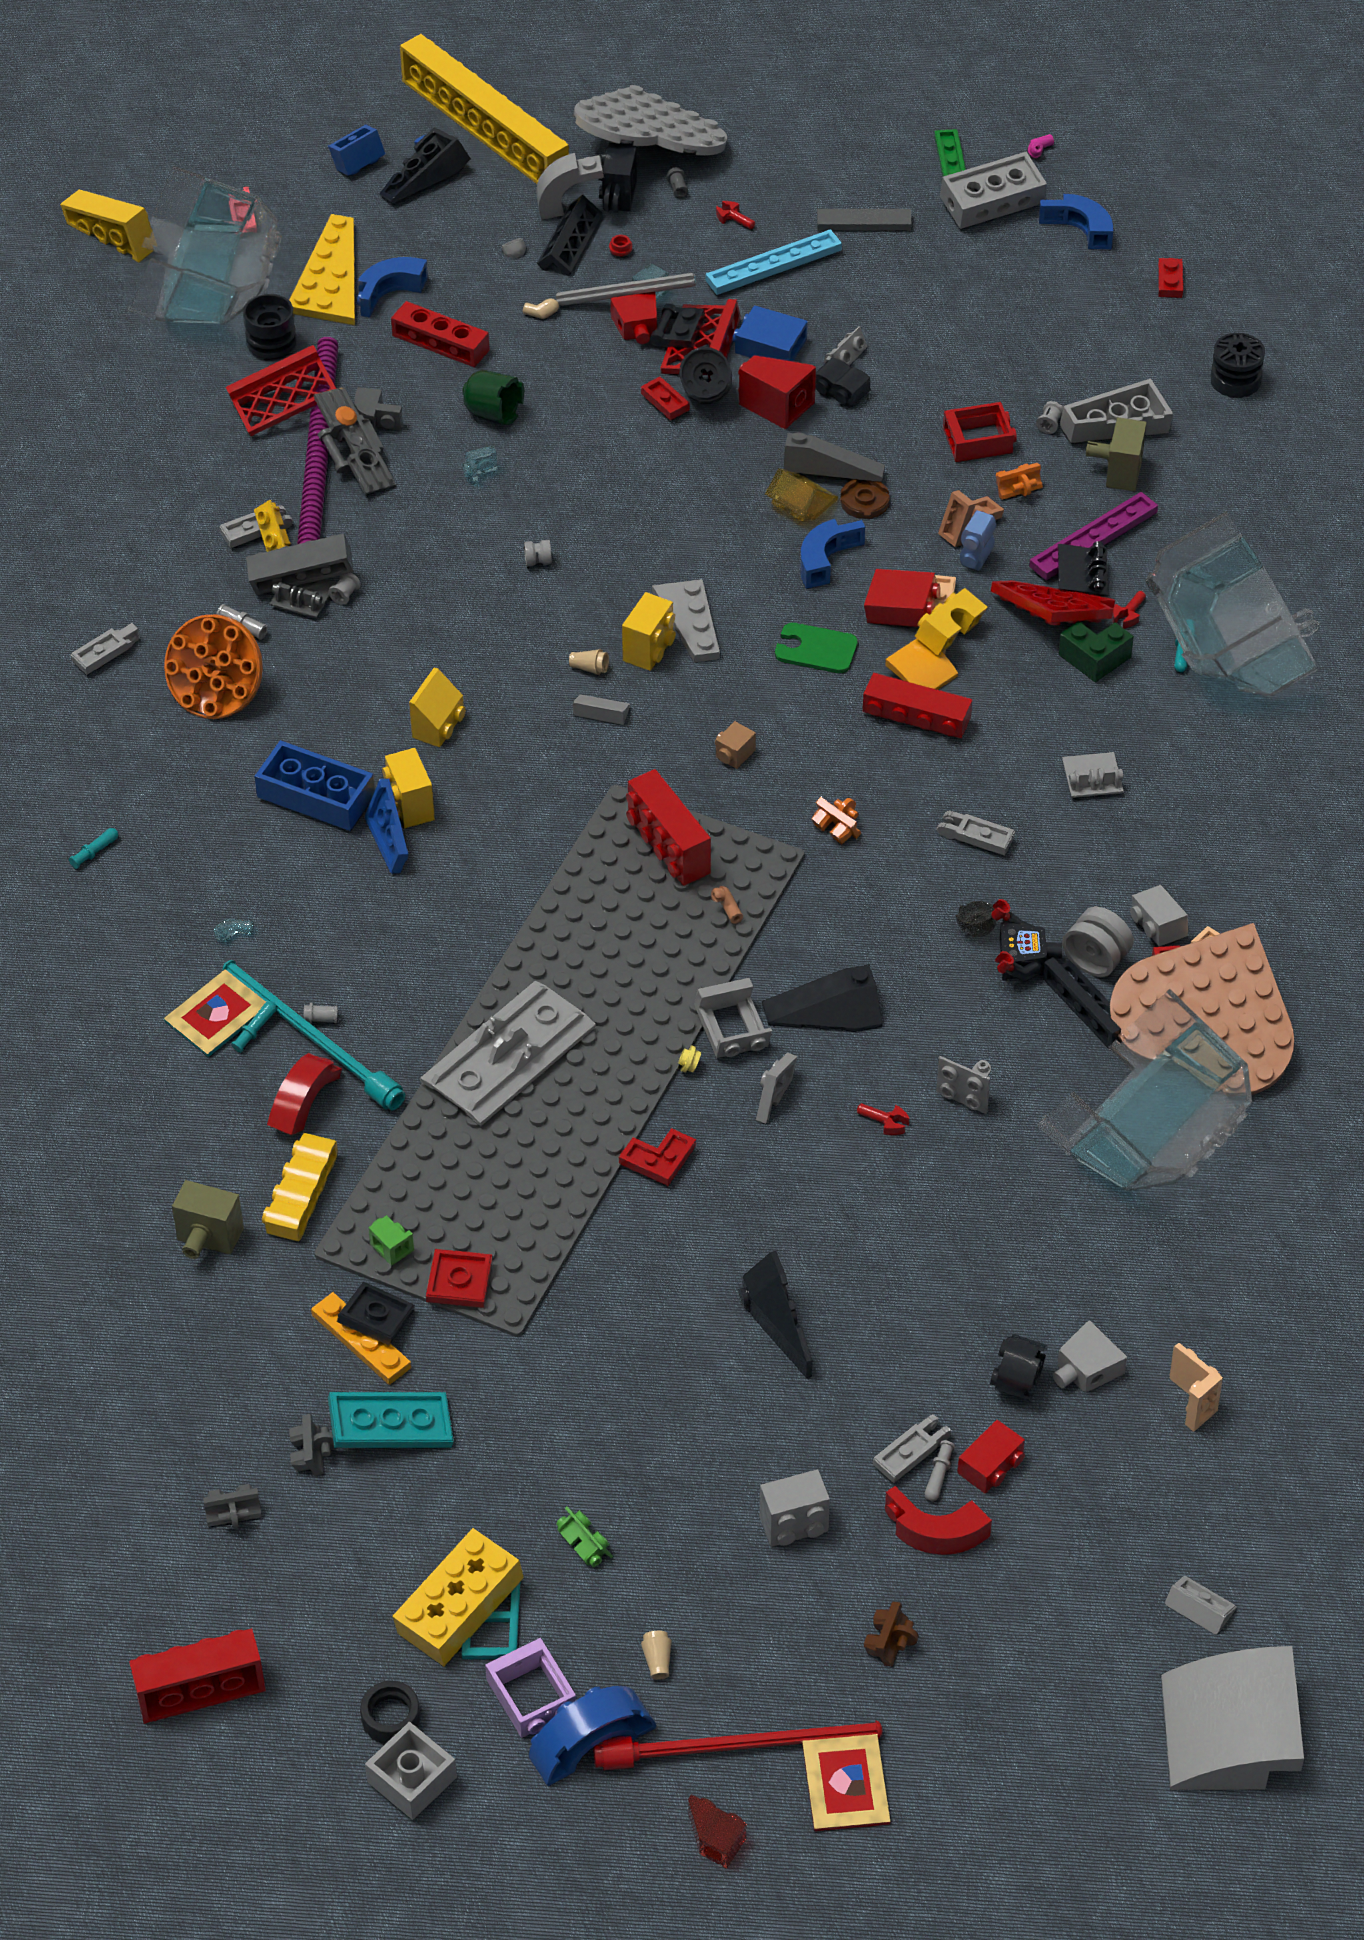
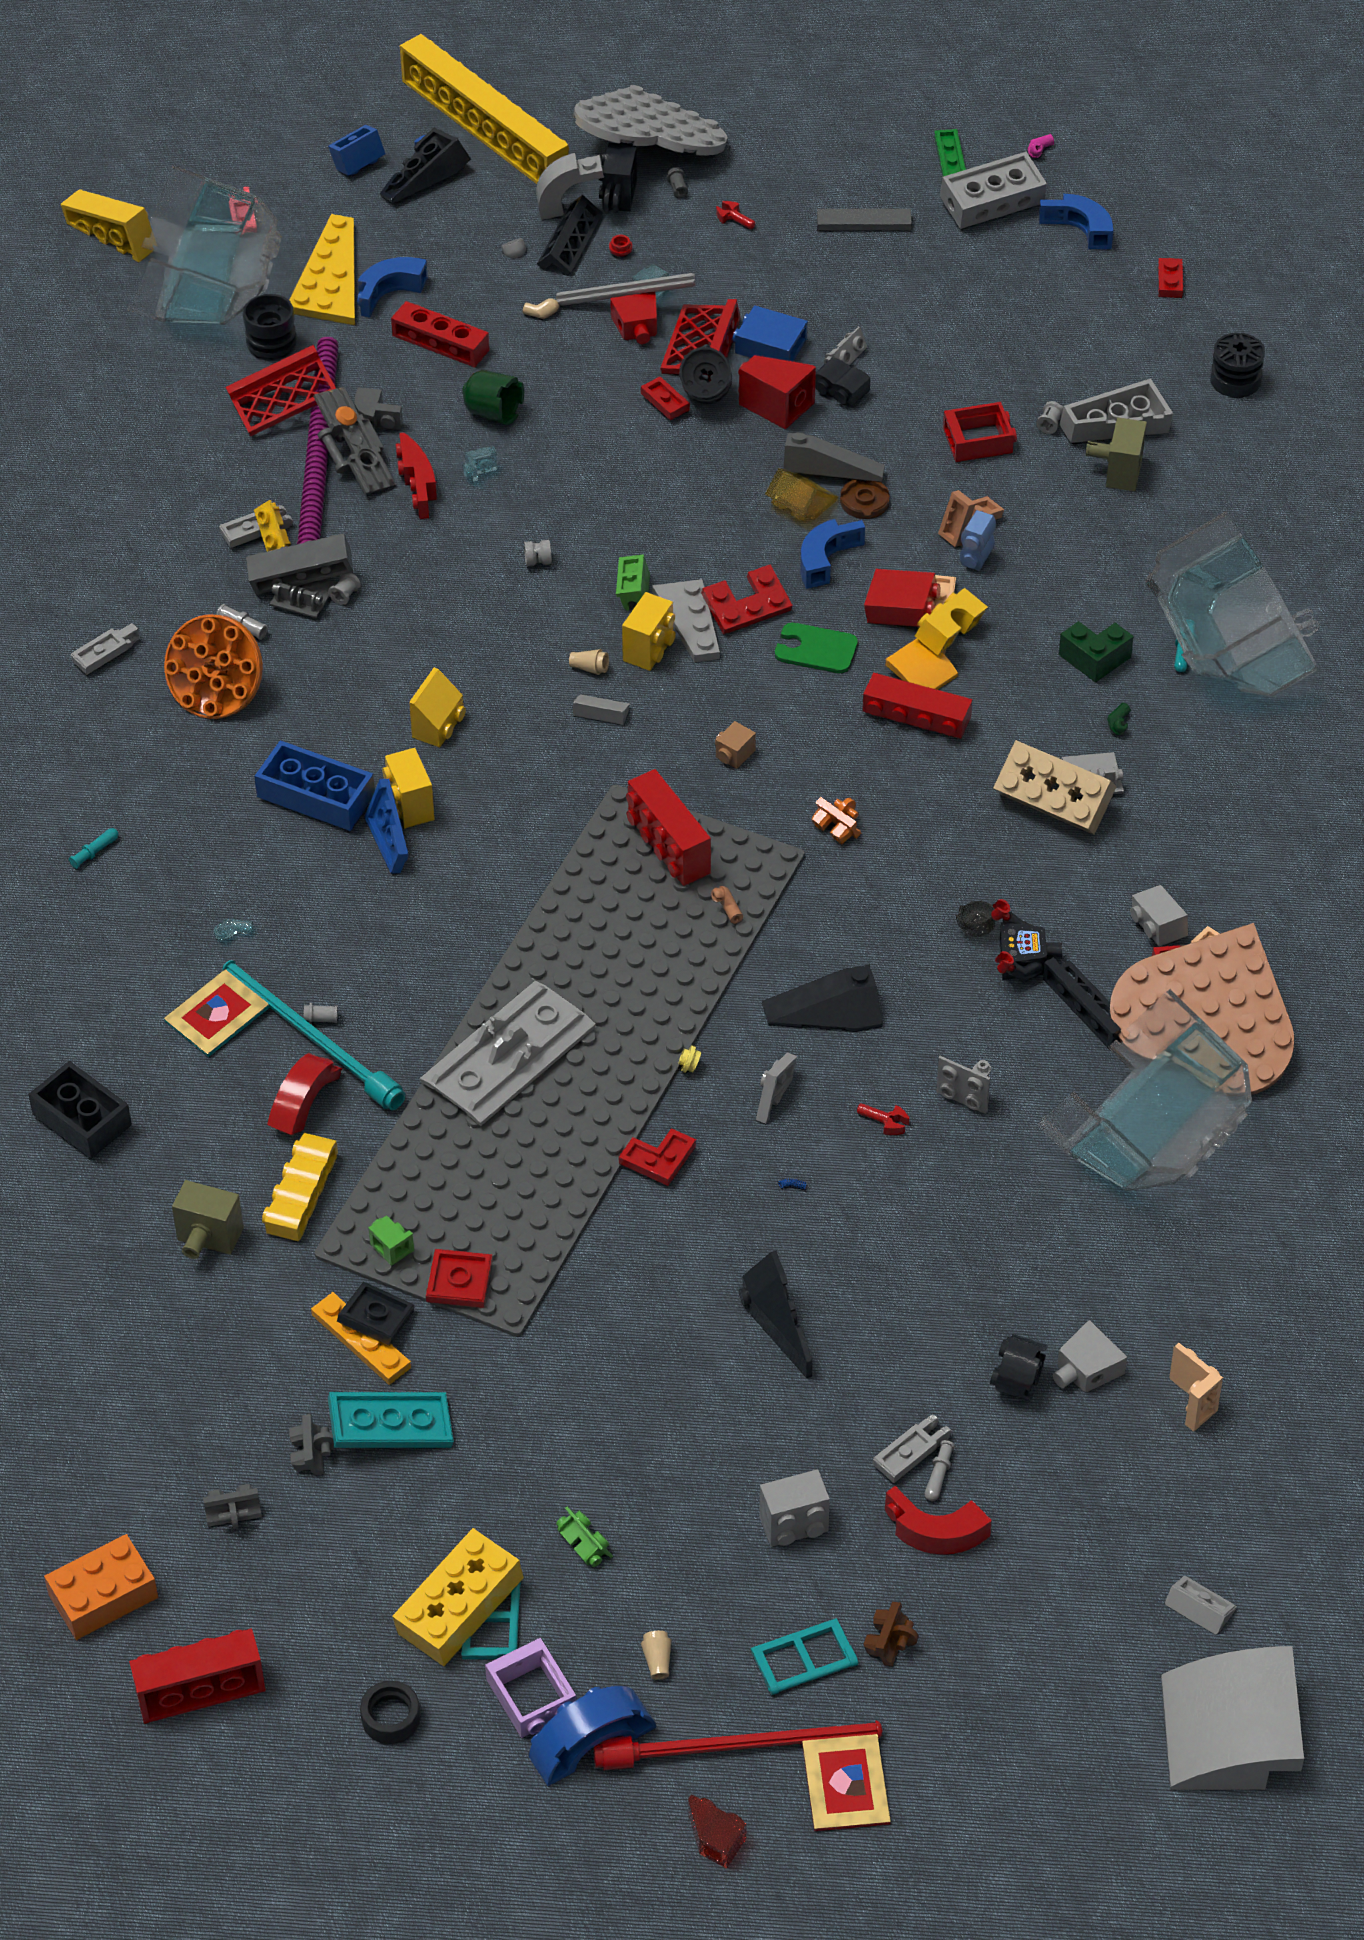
teal piece [231,1001,276,1053] -> none
light grey brick [365,1721,457,1820] -> none
black plate [650,303,705,348] -> none
light grey panel [694,978,772,1058] -> none
medium azure plate [706,229,842,295] -> none
light grey hinge [936,810,1015,856] -> none
red brick [957,1420,1025,1494] -> none
red wing [991,580,1115,625] -> none
orange hips [996,463,1043,500] -> none
magenta plate [1029,492,1158,580] -> none
black hinge [1058,541,1108,596] -> none
light grey wheel [1062,906,1134,977] -> none
red bar [1113,591,1146,629] -> none
none -> black brick [28,1060,132,1159]
none -> orange brick [44,1534,158,1640]
none -> red slope [396,433,437,519]
none -> bright green hinge [616,554,650,611]
none -> red plate [701,564,793,635]
none -> teal window [751,1618,858,1696]
none -> blue leg [778,1178,806,1190]
none -> tan brick [993,740,1116,835]
none -> dark green arm [1107,703,1131,735]

